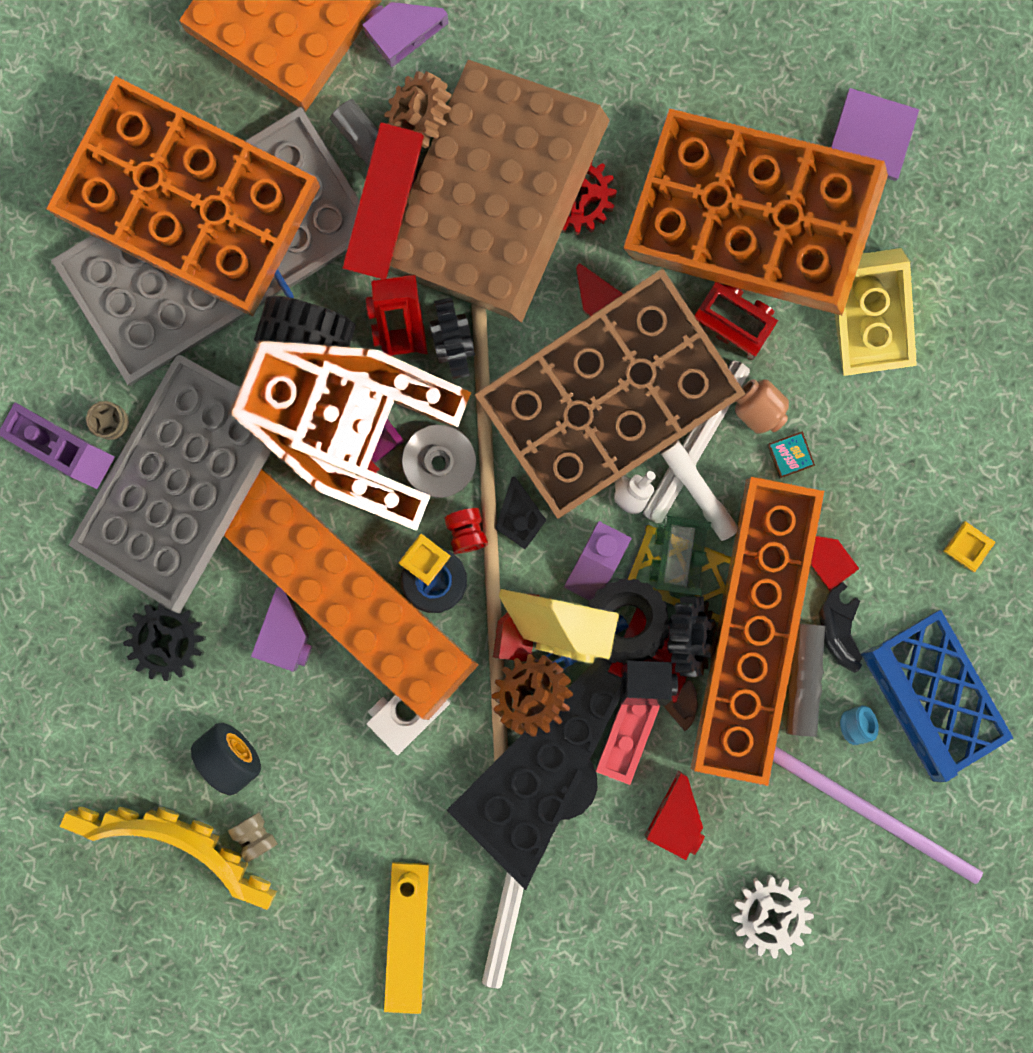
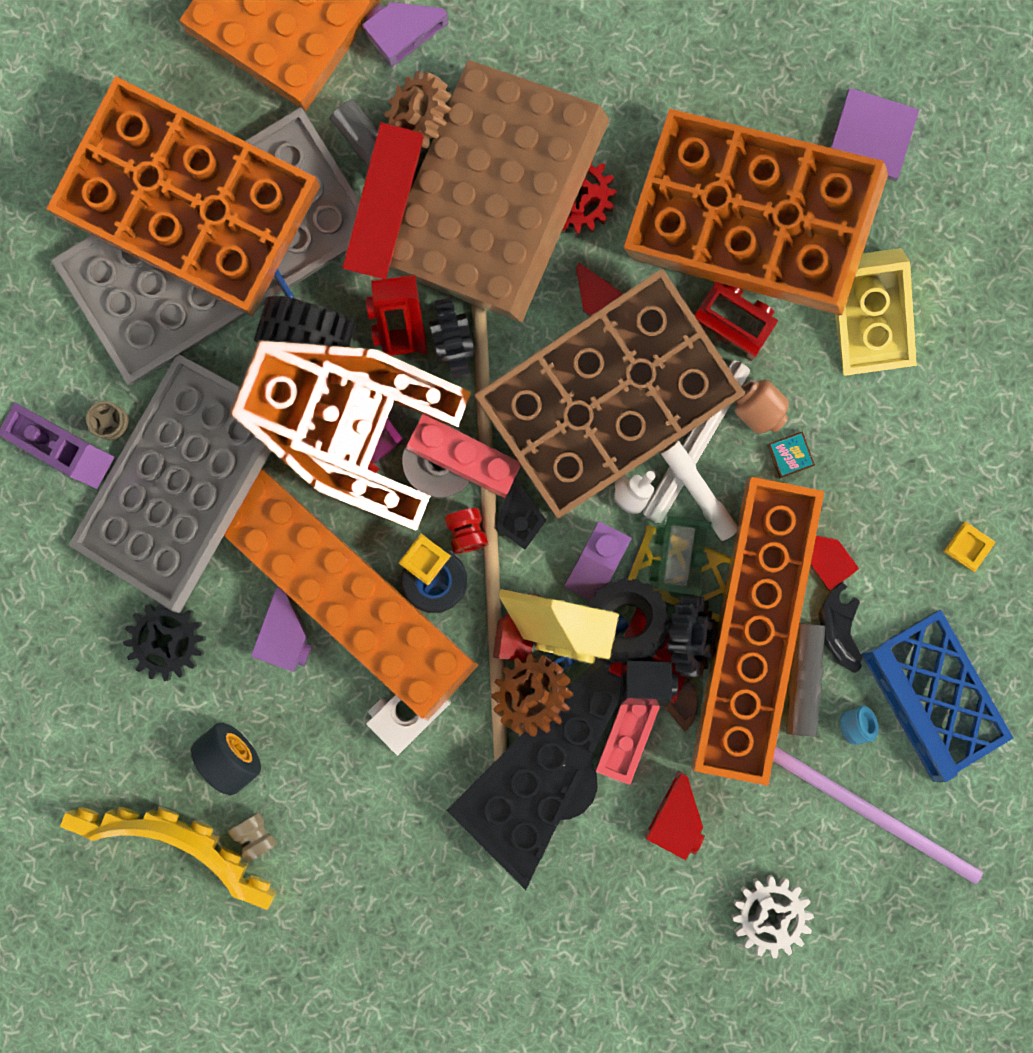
yellow piece [384,862,429,1014] -> none
white axle [482,872,524,988] -> none
none -> coral plate [406,414,521,498]

